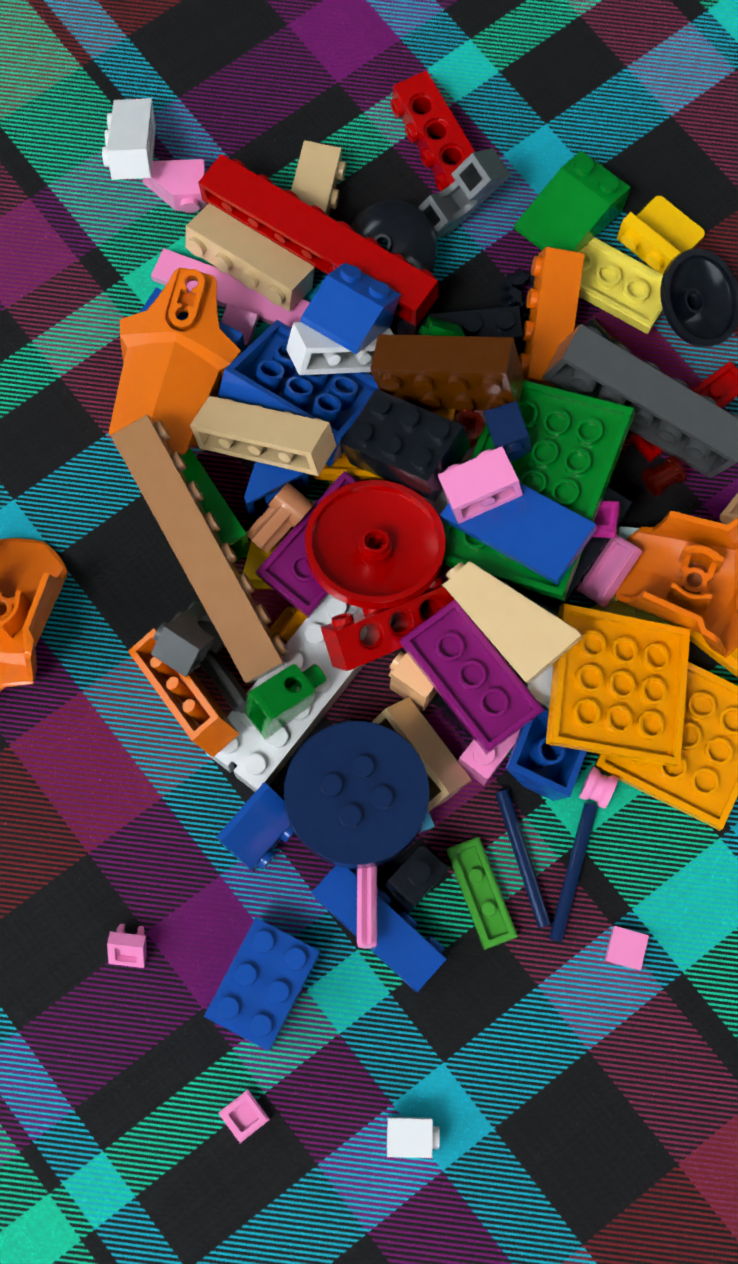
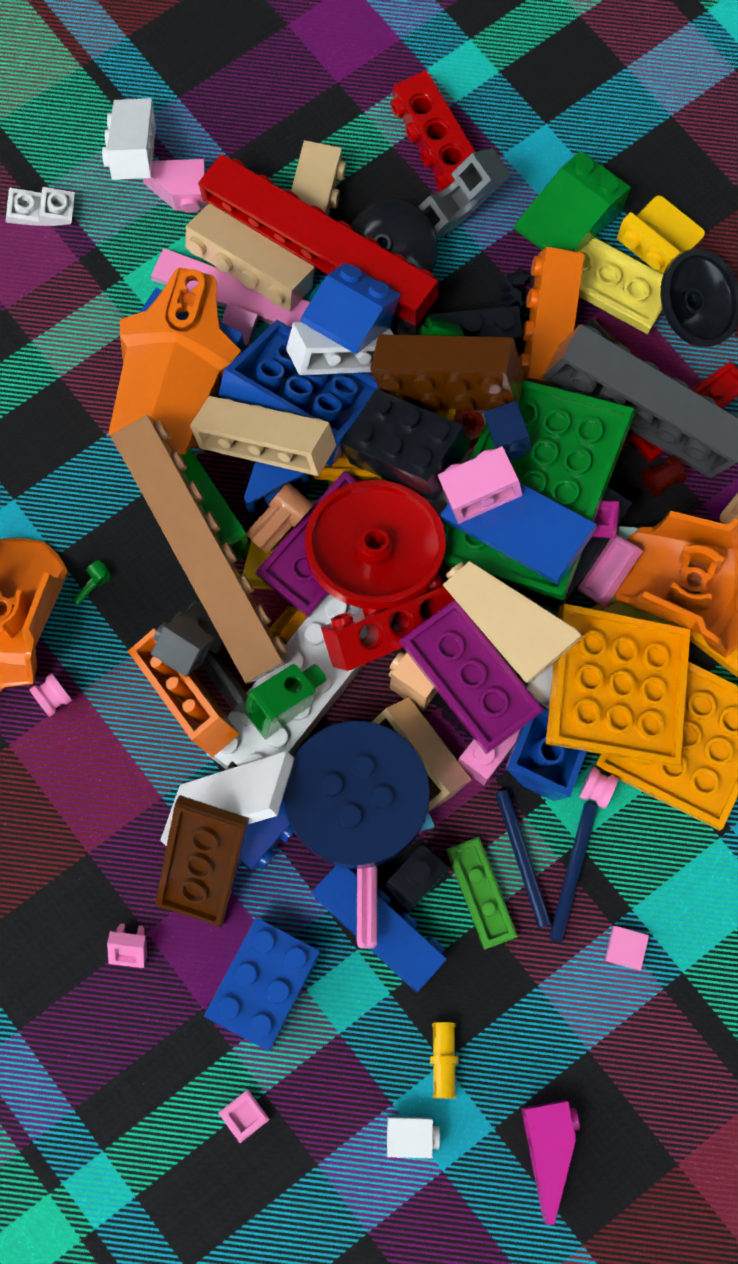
none -> white slope [6,187,75,226]
none -> bright pink wheel [29,673,72,717]
none -> green hand [72,560,110,606]
none -> reddish brown tile [155,795,249,928]
none -> white tile [160,751,294,846]
none -> yellow pin [430,1022,459,1099]
none -> dark pink slope [521,1100,580,1225]

